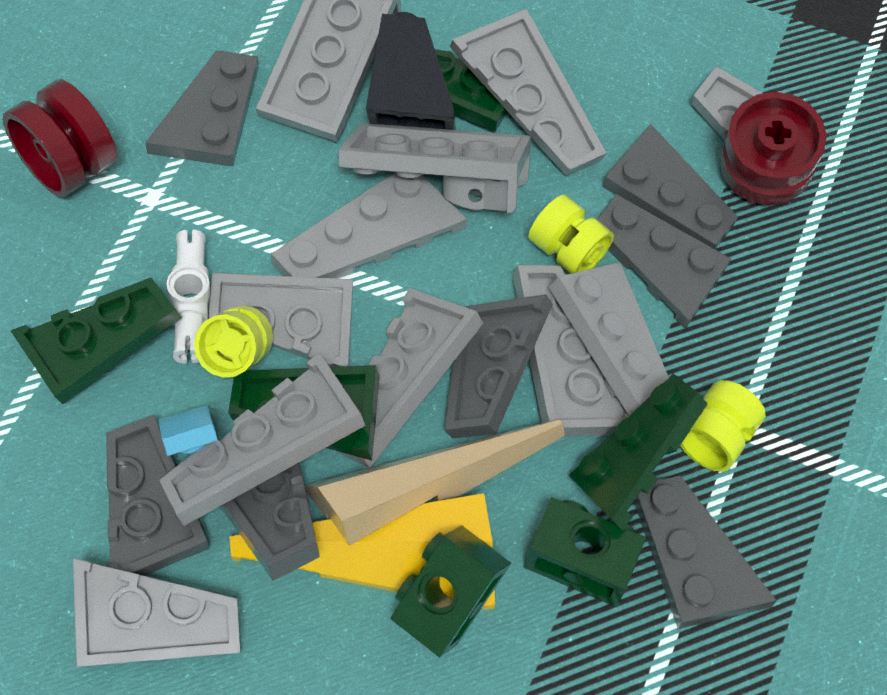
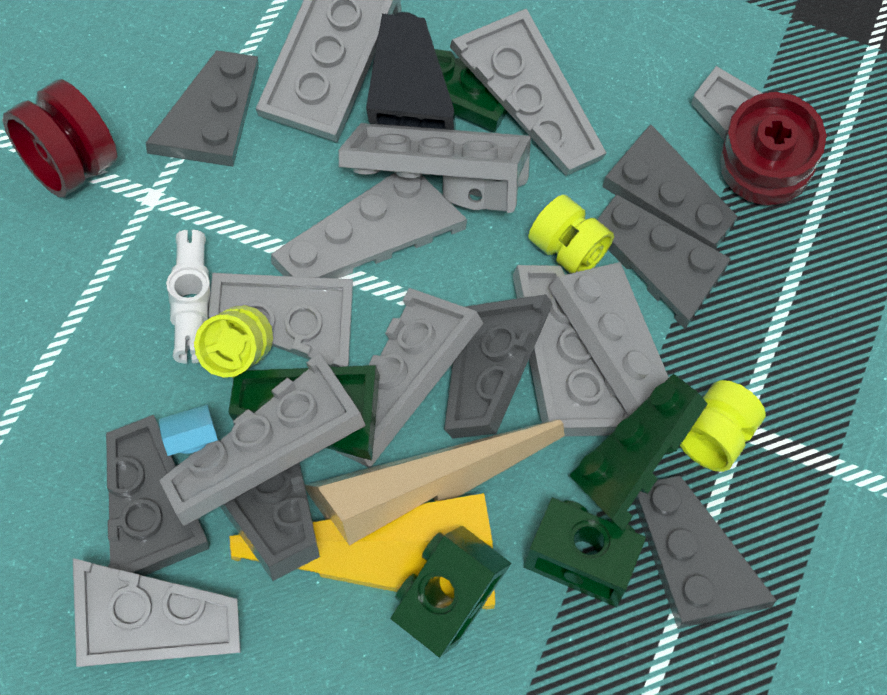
dark green wing [10,277,182,404] -> none

